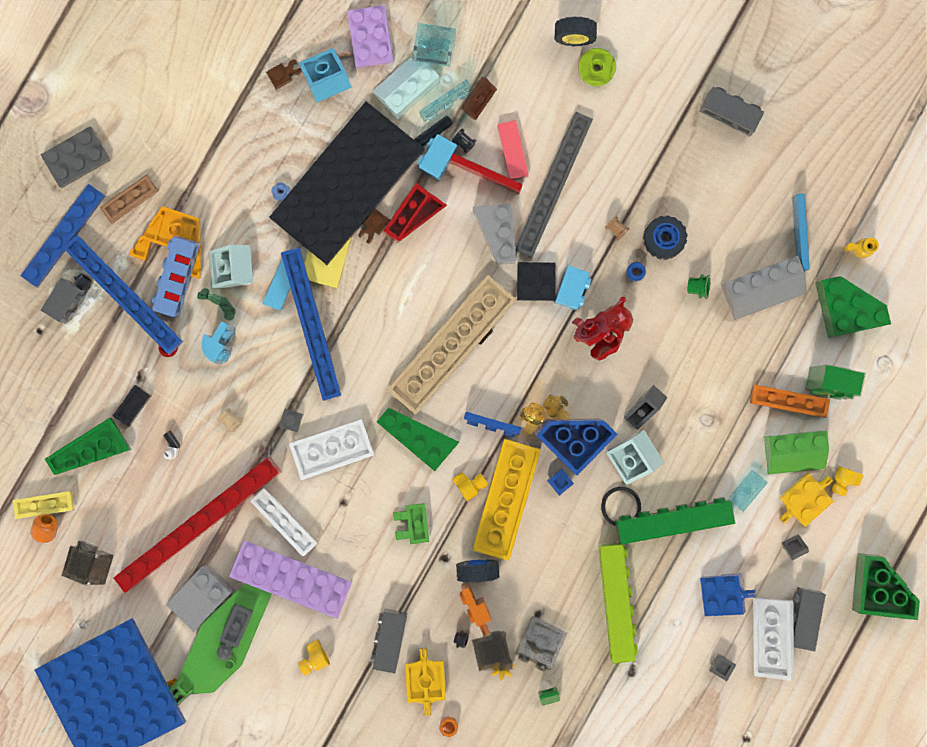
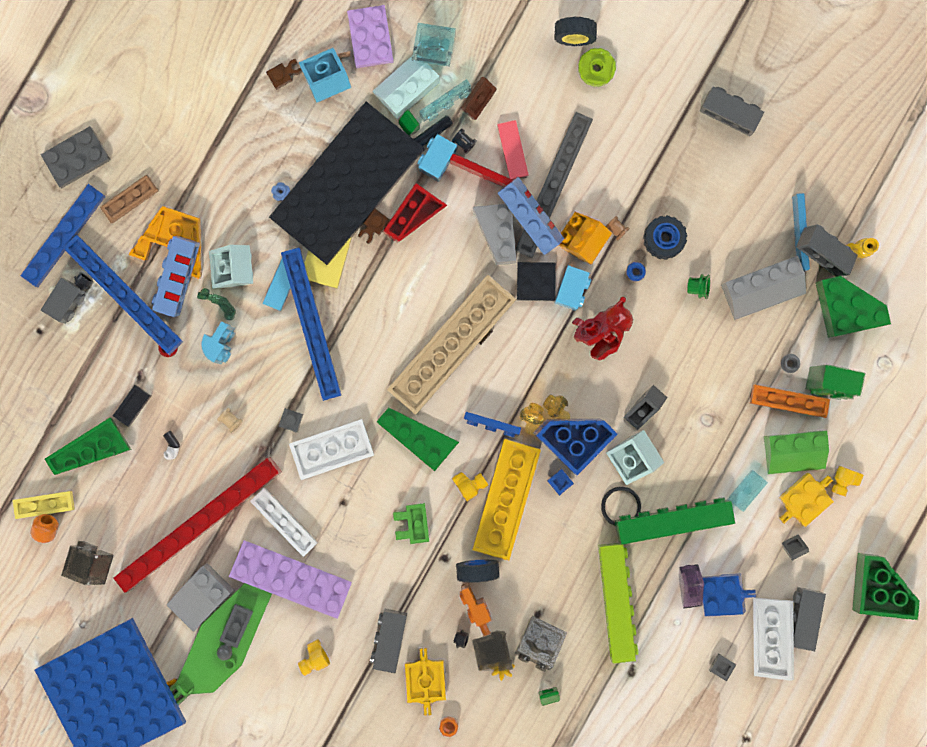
none -> green slope [398,110,420,136]
none -> medium blue brick [498,177,564,255]
none -> light orange slope [558,211,612,265]
none -> clear purple slope [679,564,704,609]
none -> flat silver plate [781,354,800,373]
none -> dark grey brick [796,225,858,277]

